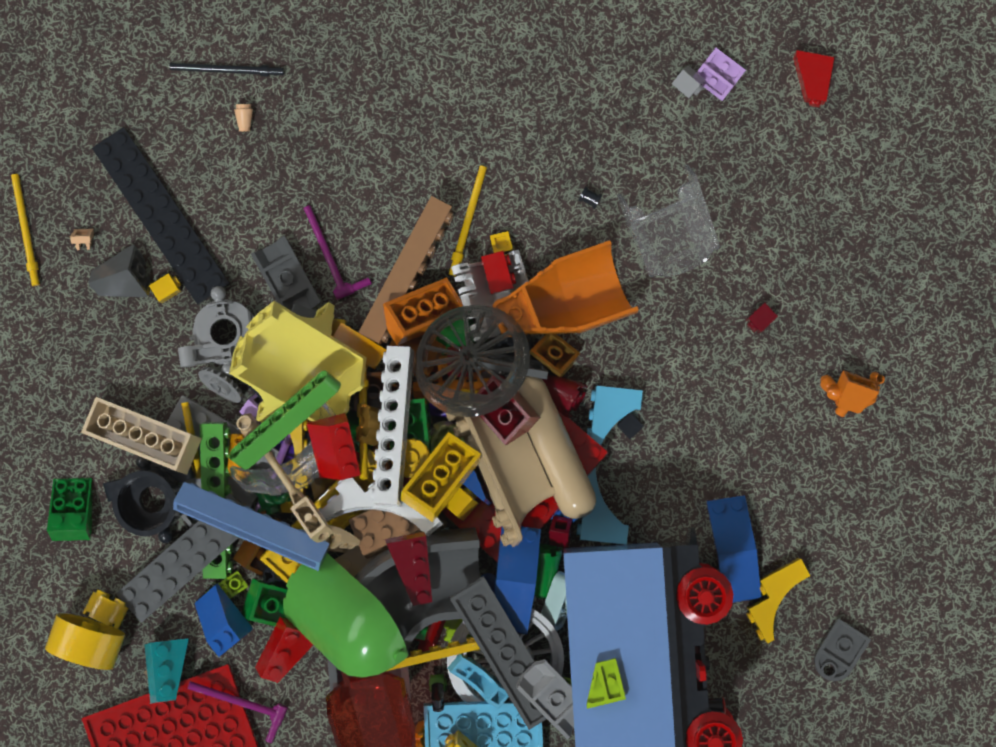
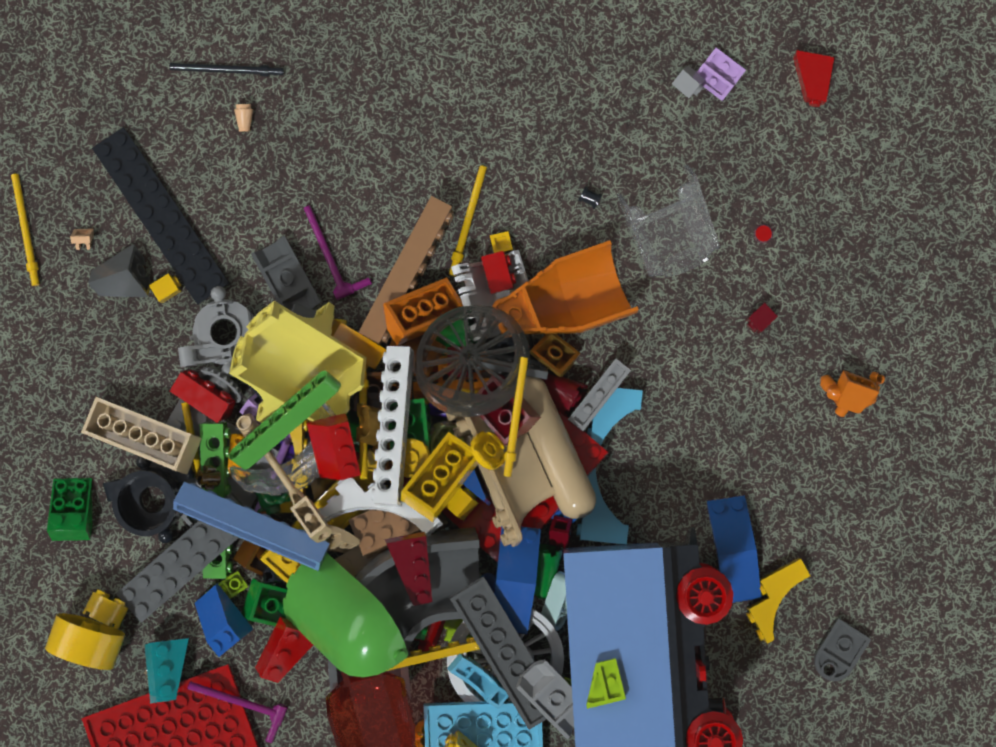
black piece [429,674,447,712] -> none
black tile [617,413,644,439] -> none
none -> red slope [170,369,235,423]
none -> dark brown gear [197,465,221,490]
none -> yellow tile [471,431,505,470]
none -> yellow bar [503,357,528,477]
none -> light grey plate [568,359,631,431]
none -> red tile [753,224,773,244]

